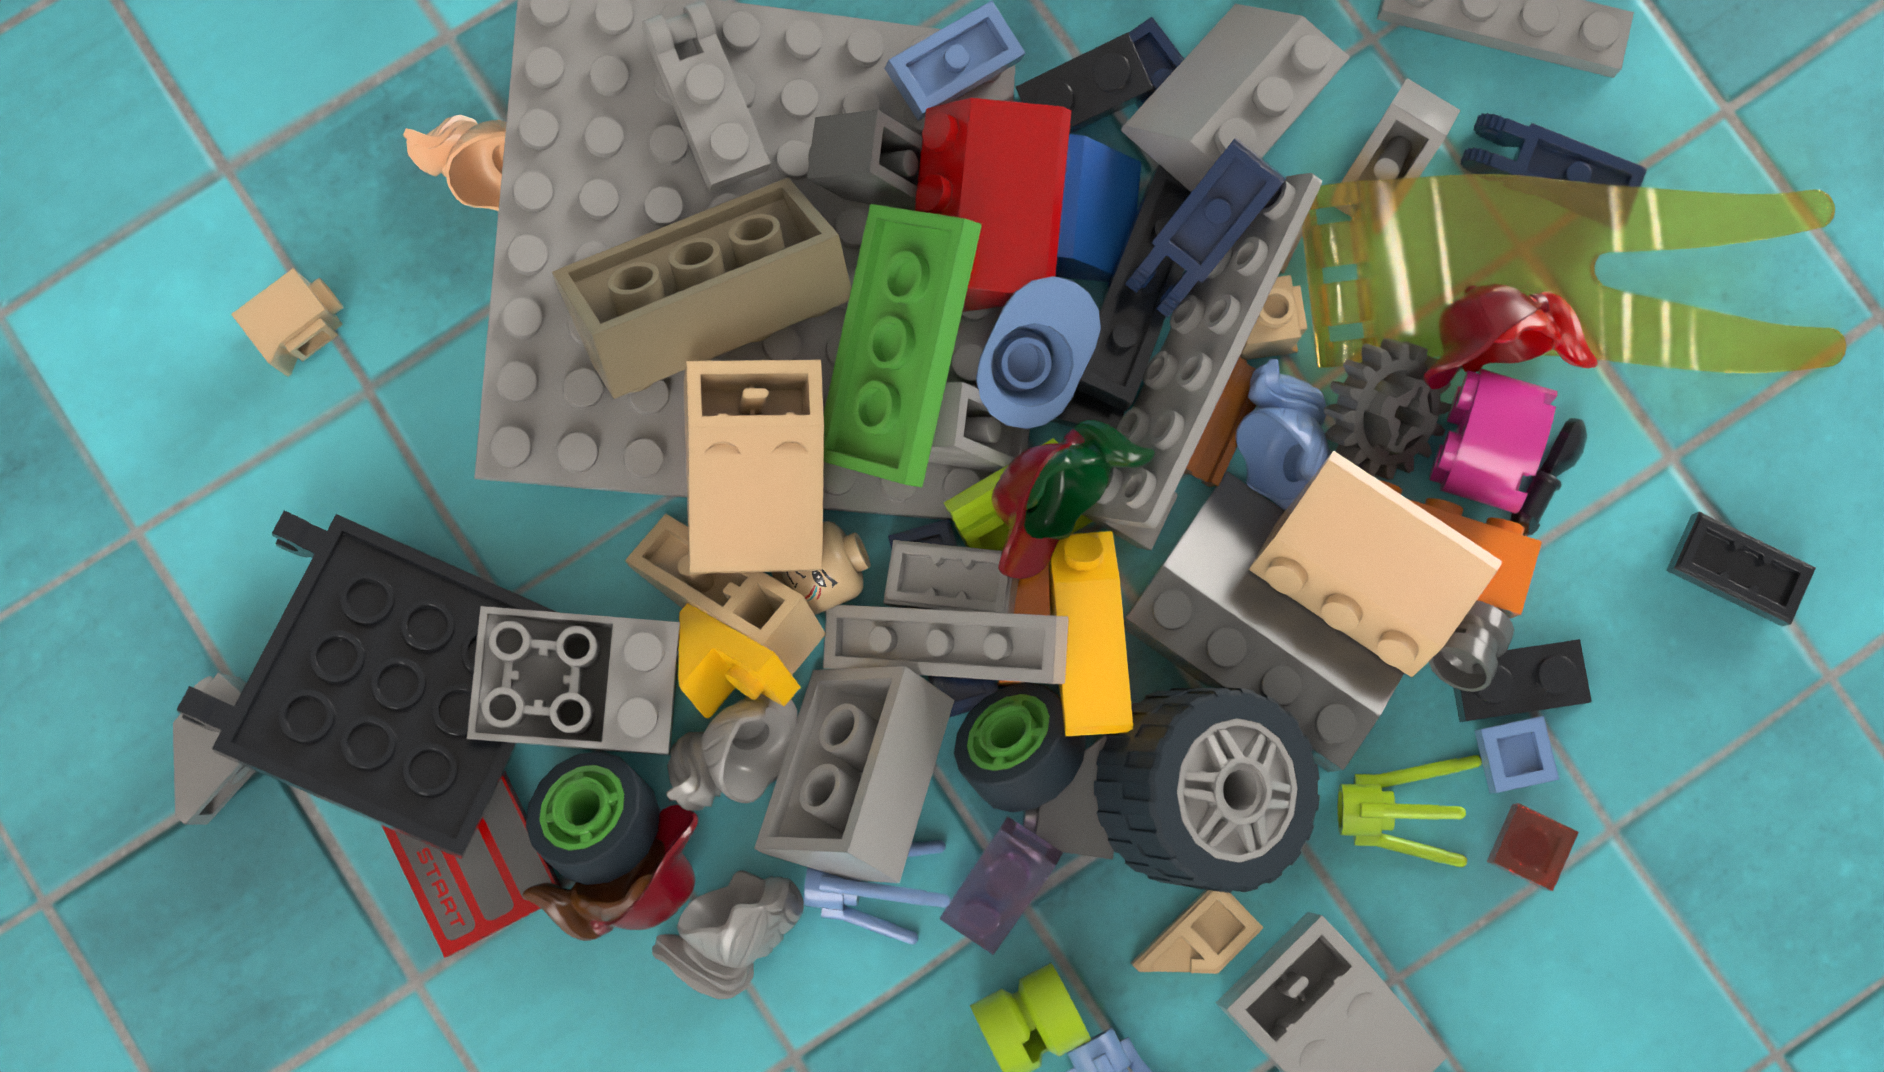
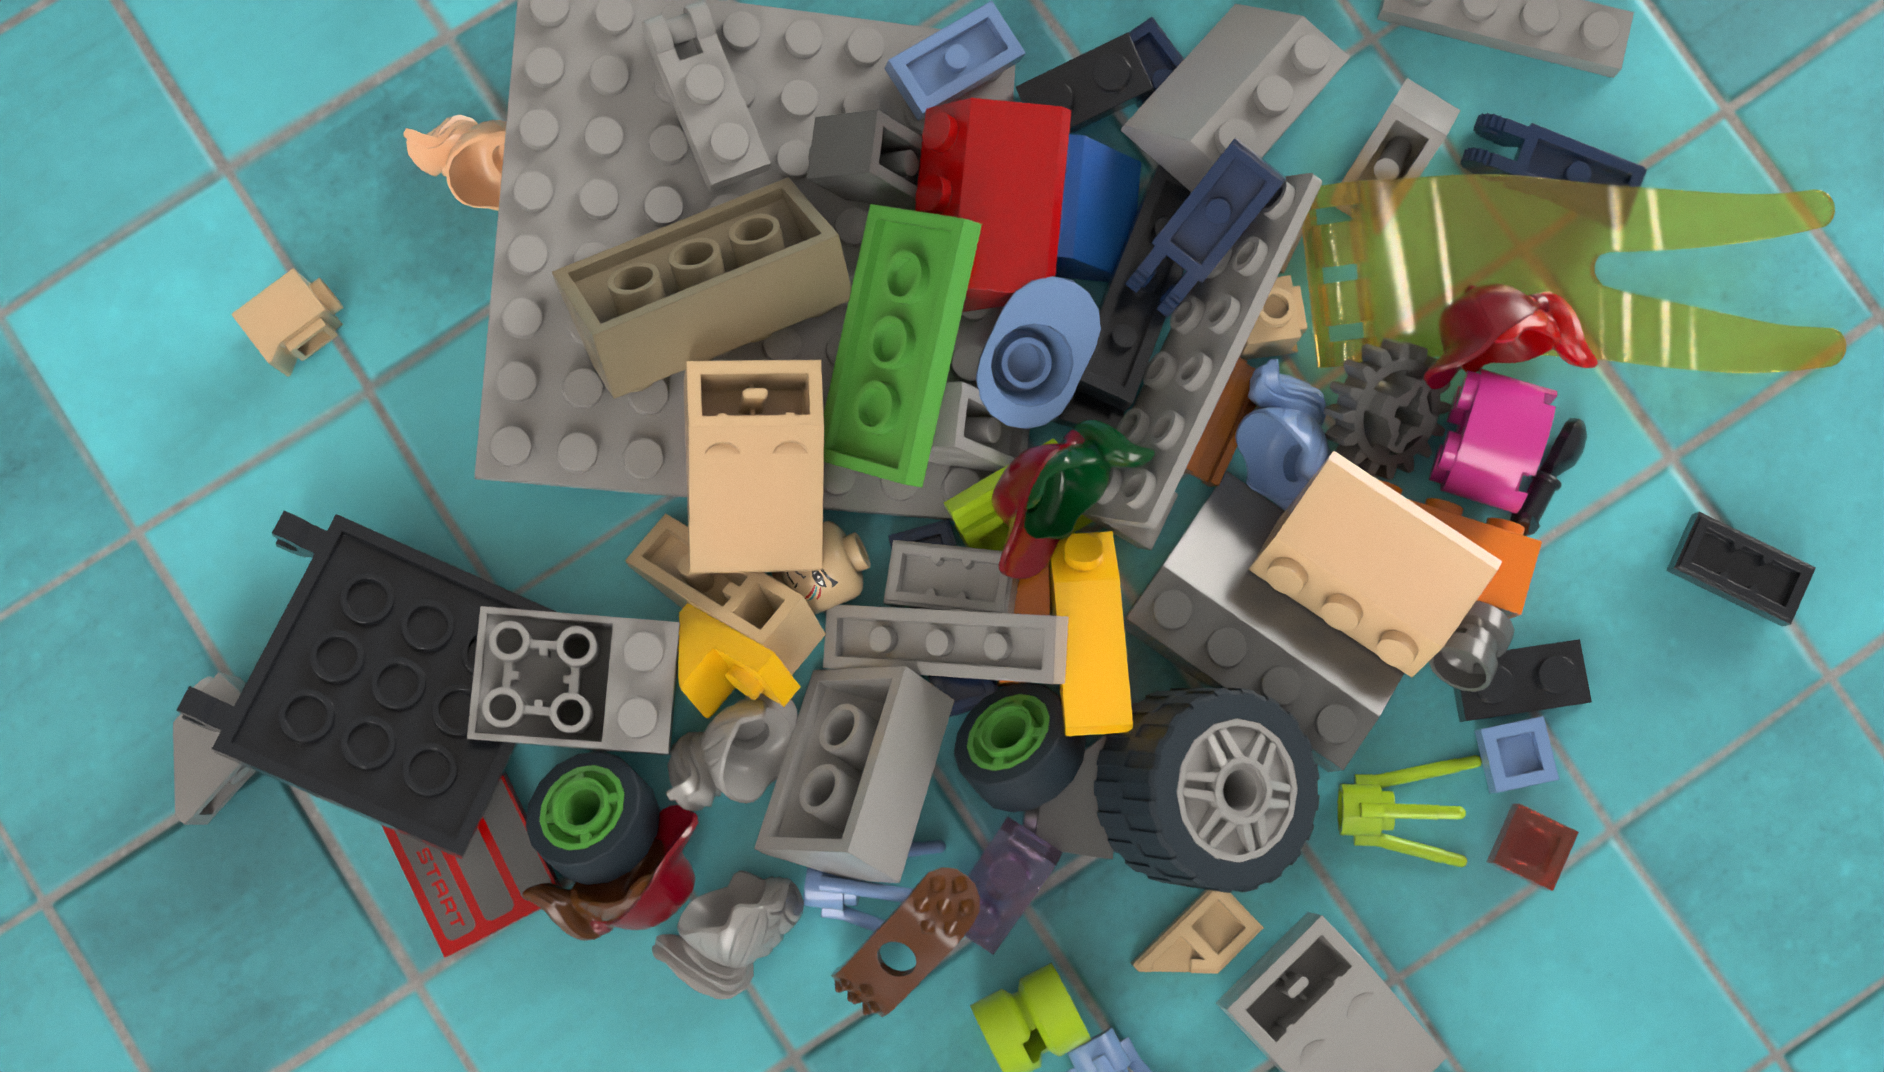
none -> reddish brown piece [831,867,980,1017]

